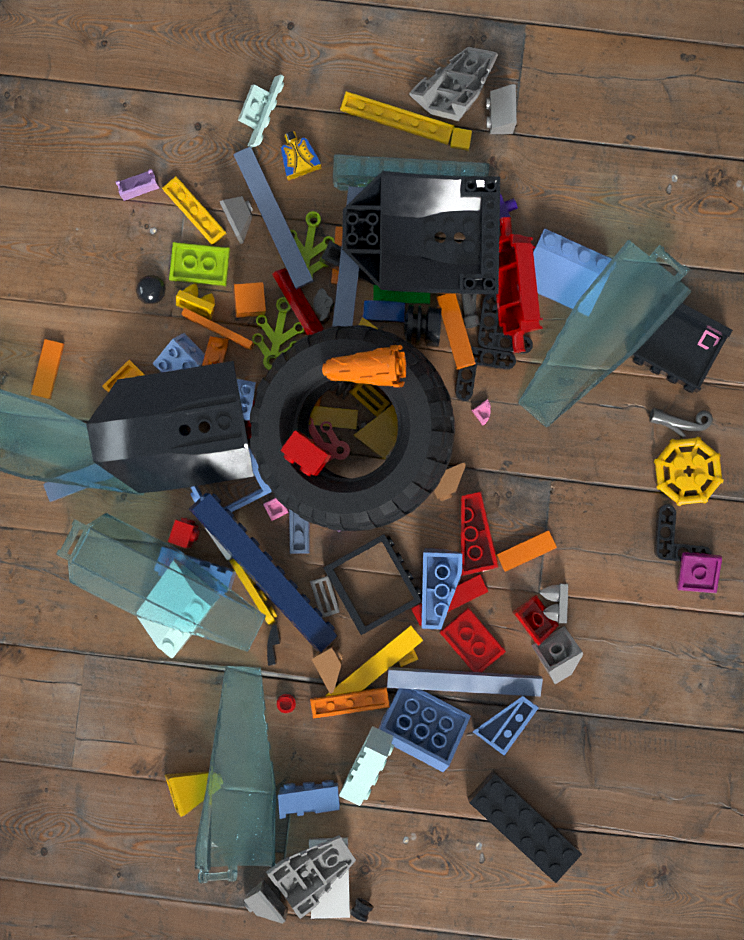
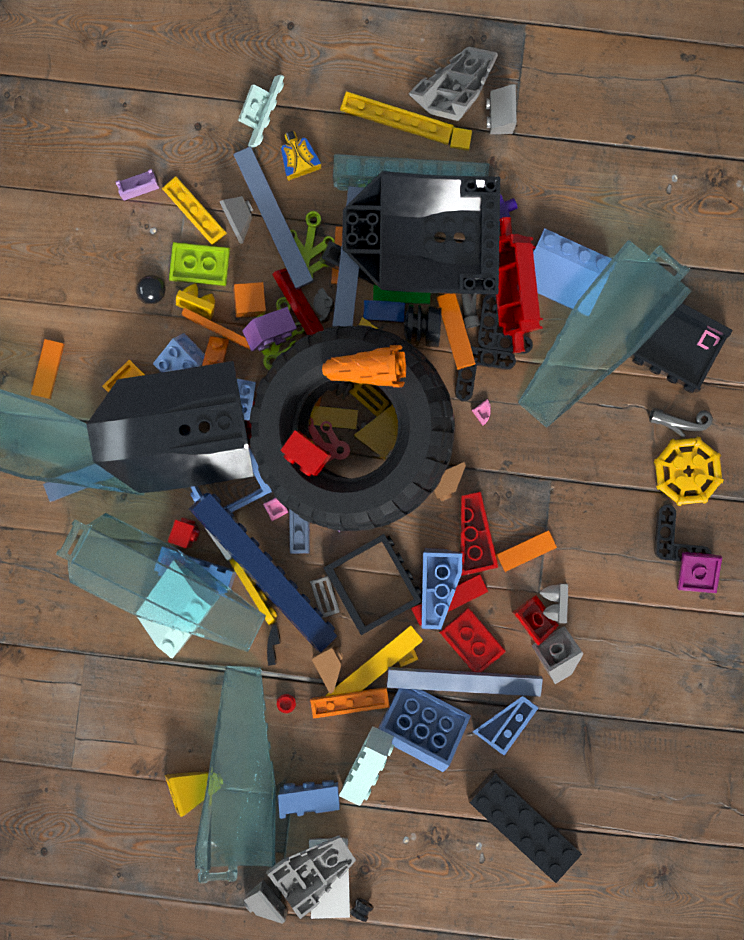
none -> medium lavender brick [242,307,296,352]

